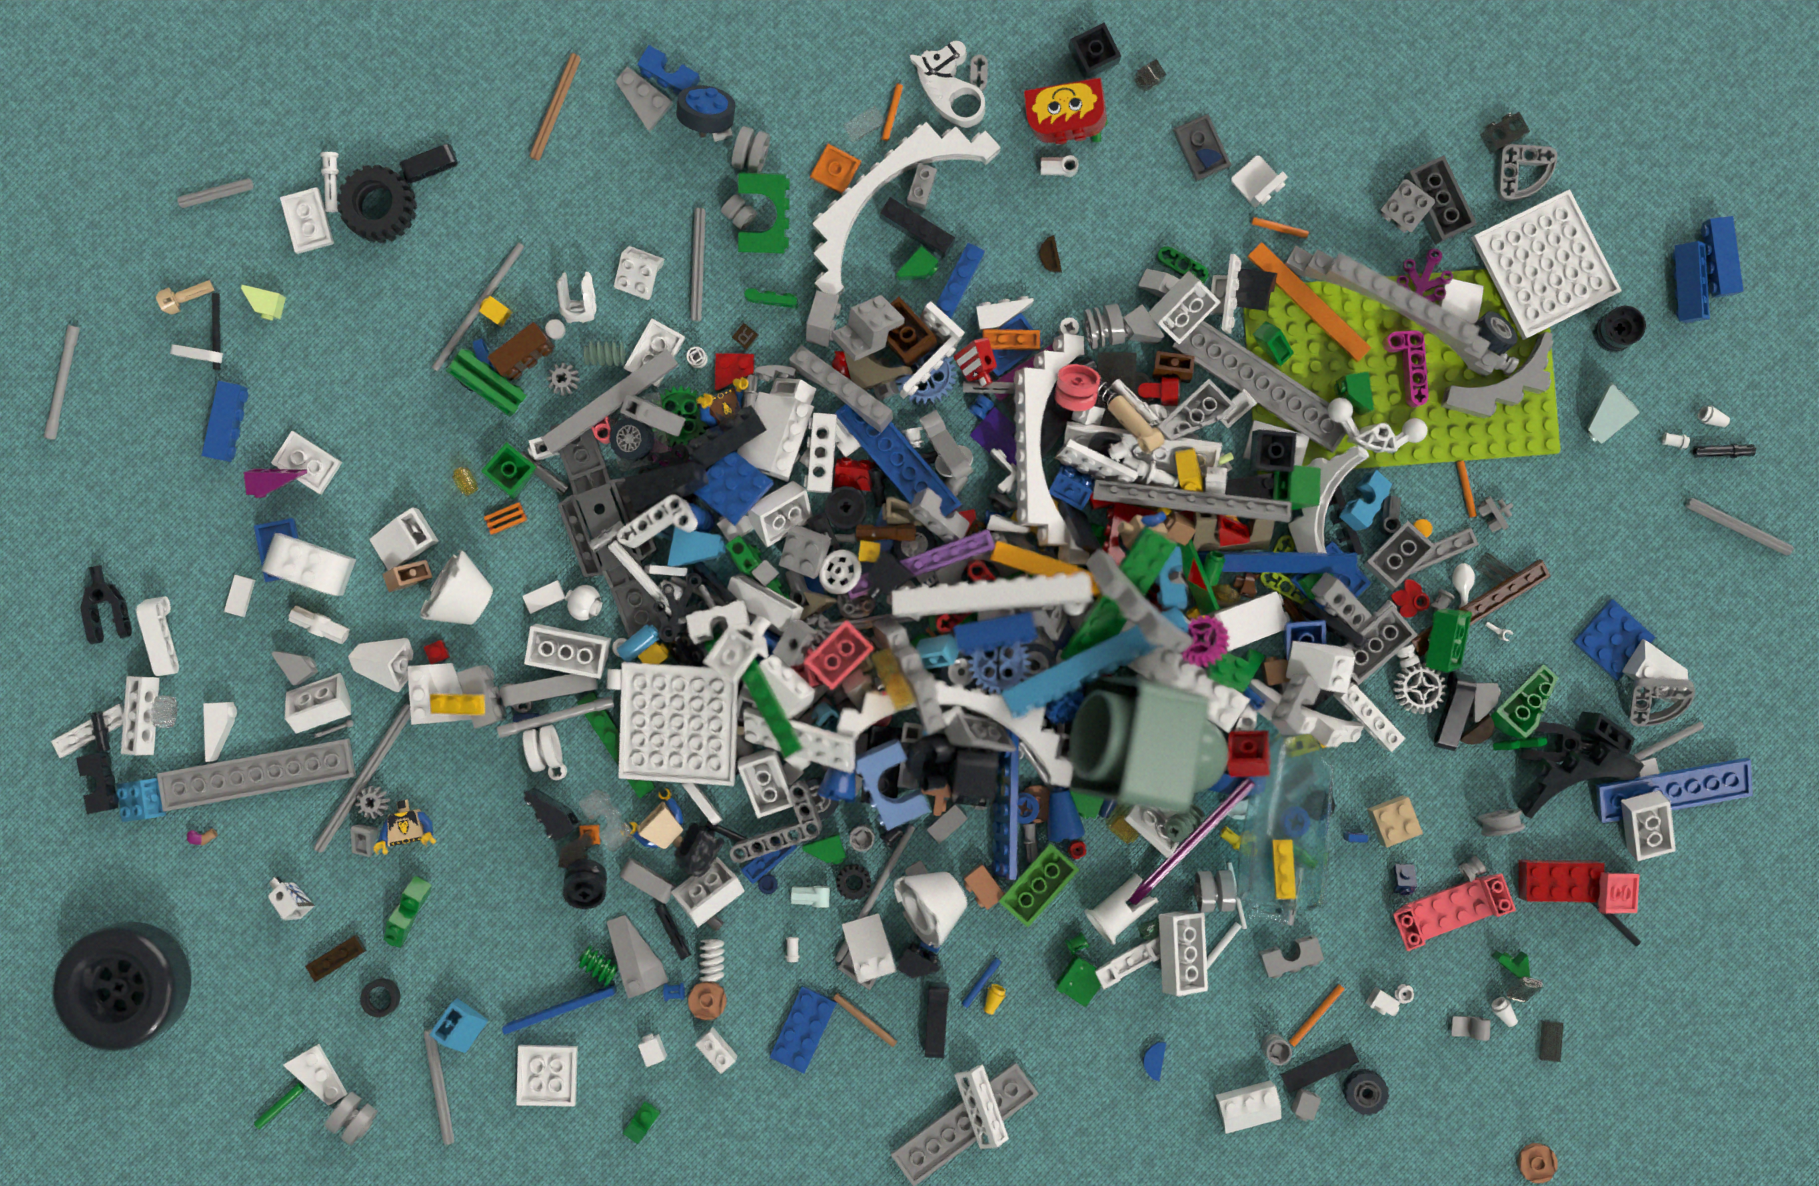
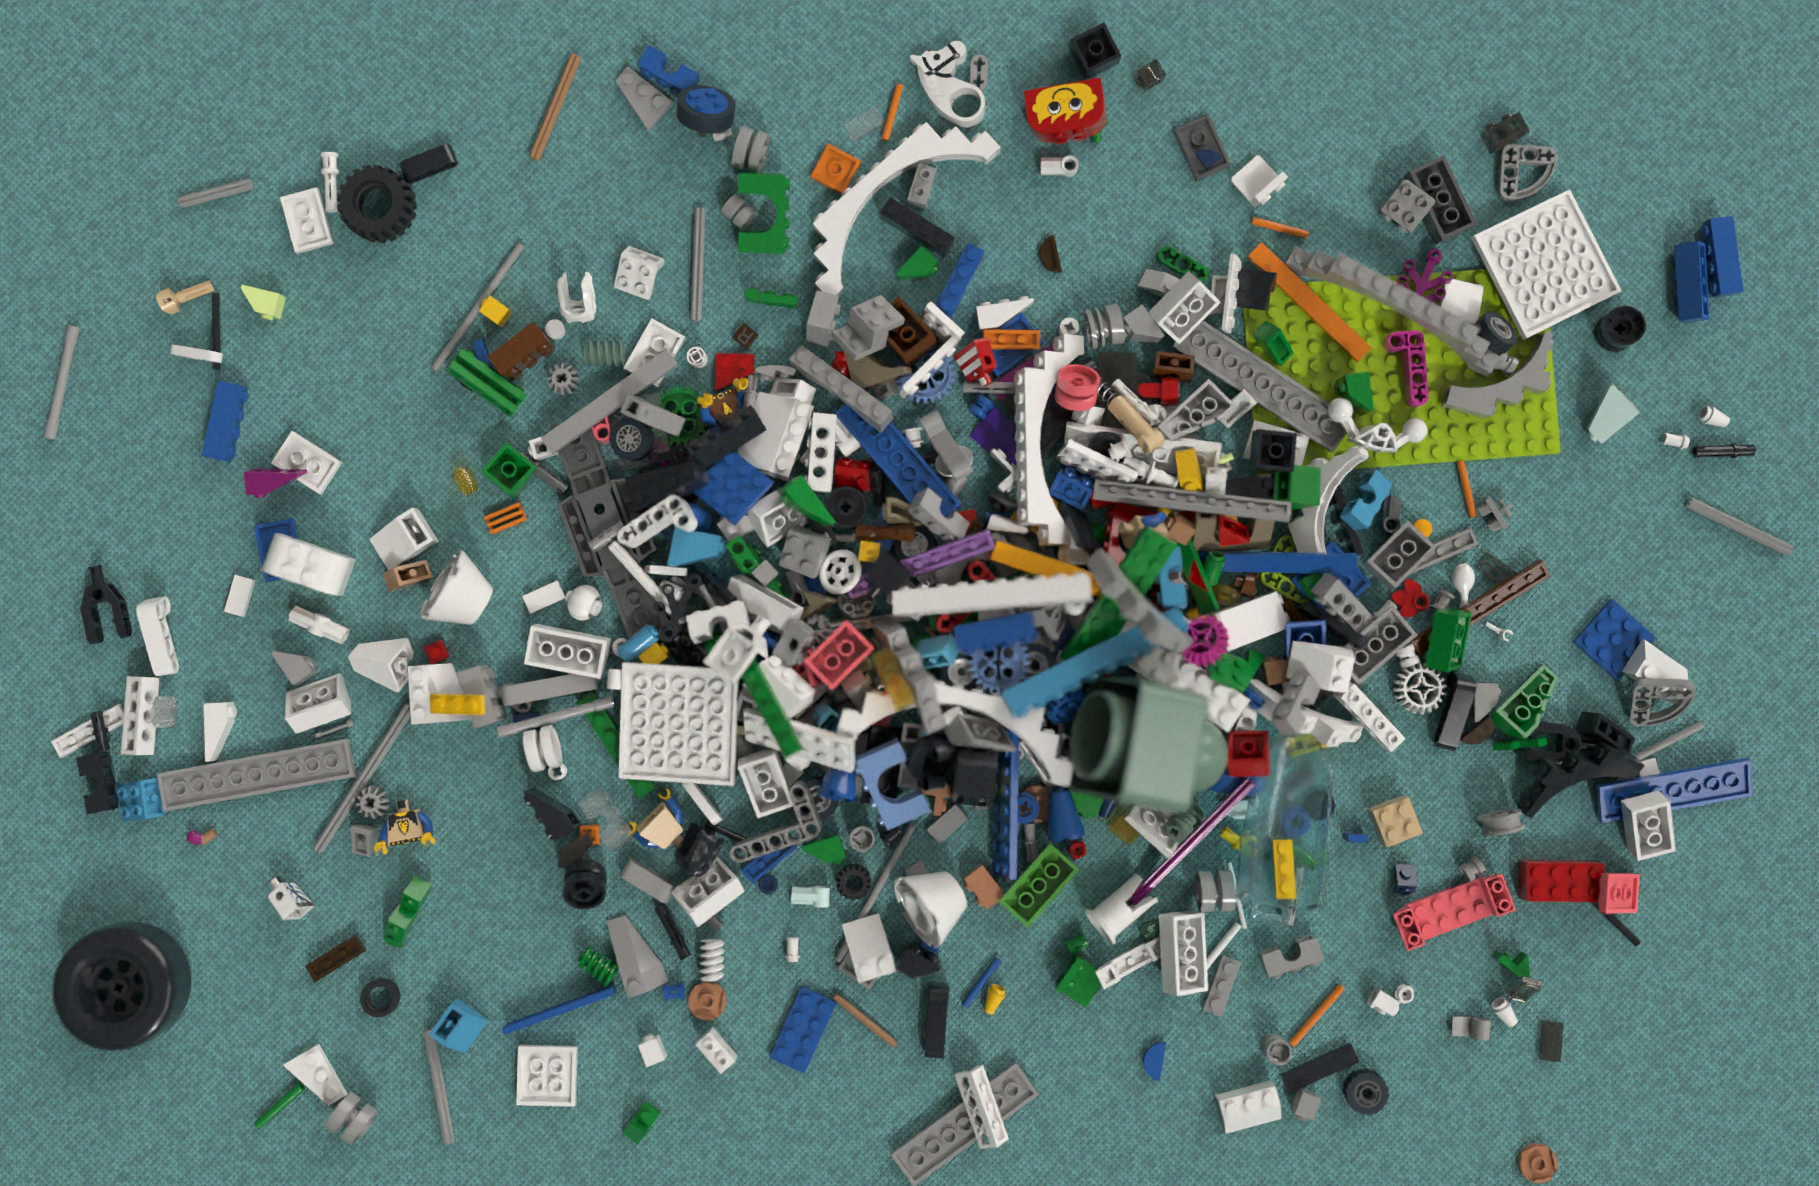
none -> green slope [777,475,835,526]
none -> light grey plate [1202,955,1241,1017]

